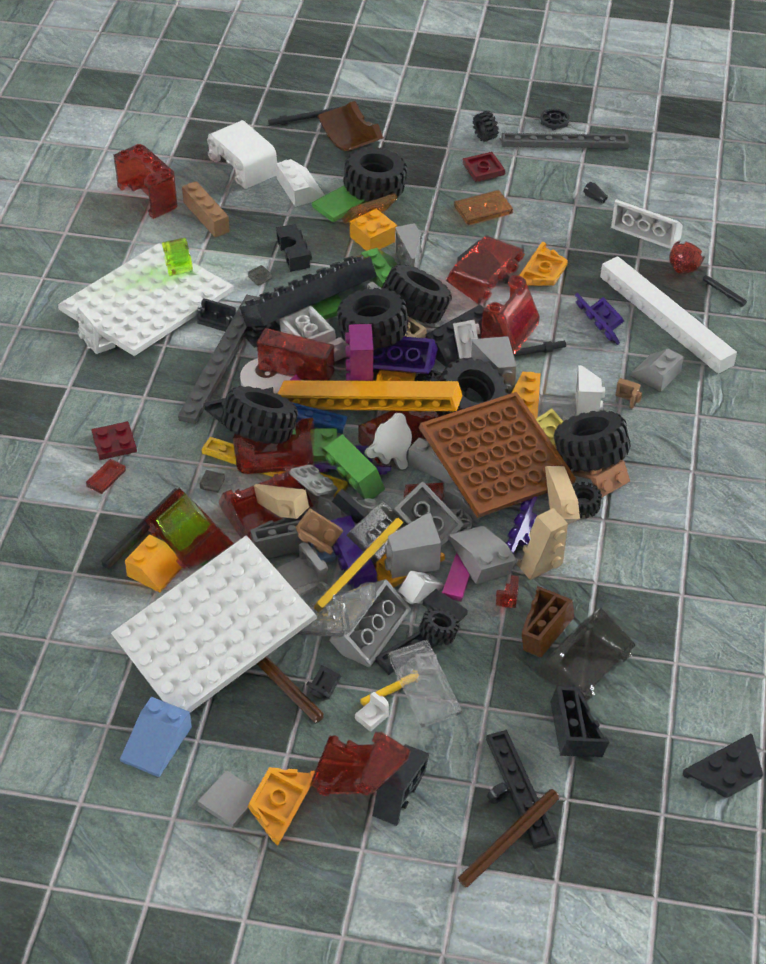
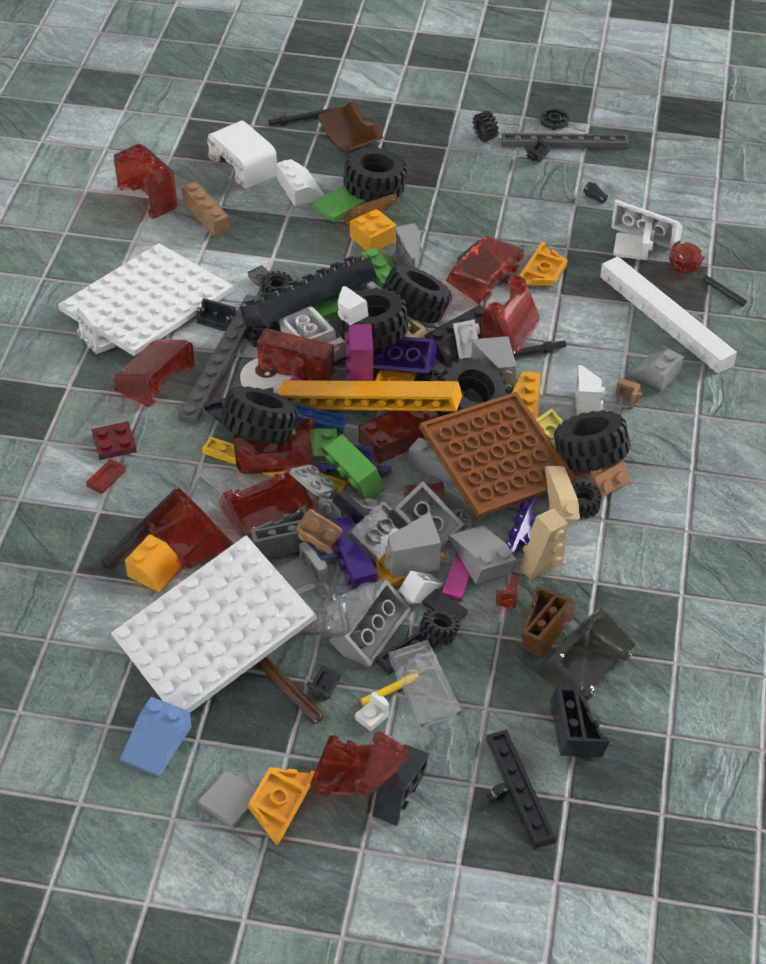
clear neon green slope [156,493,210,551] -> none
clear neon green brick [161,238,193,276] -> none
clear smoke plate [199,470,225,493] -> none
tan slope [254,484,309,519] -> none
black arch [276,224,312,272] -> none
yellow tile [314,518,403,613] -> none
white tile [365,413,412,470] -> none
clear orange tile [454,190,513,225] -> none
reddish brown axle [458,789,559,888] -> none
dark red plate [463,152,505,182] -> none
dark purple bracket [574,293,625,345] -> none
black wing [682,733,763,798] -> none
none -> clear red windscreen [113,339,195,408]
none -> black tyre [261,271,293,293]
none -> white slope [338,286,368,325]
none -> black bracket [525,138,552,163]
none -> white bracket [613,222,655,260]

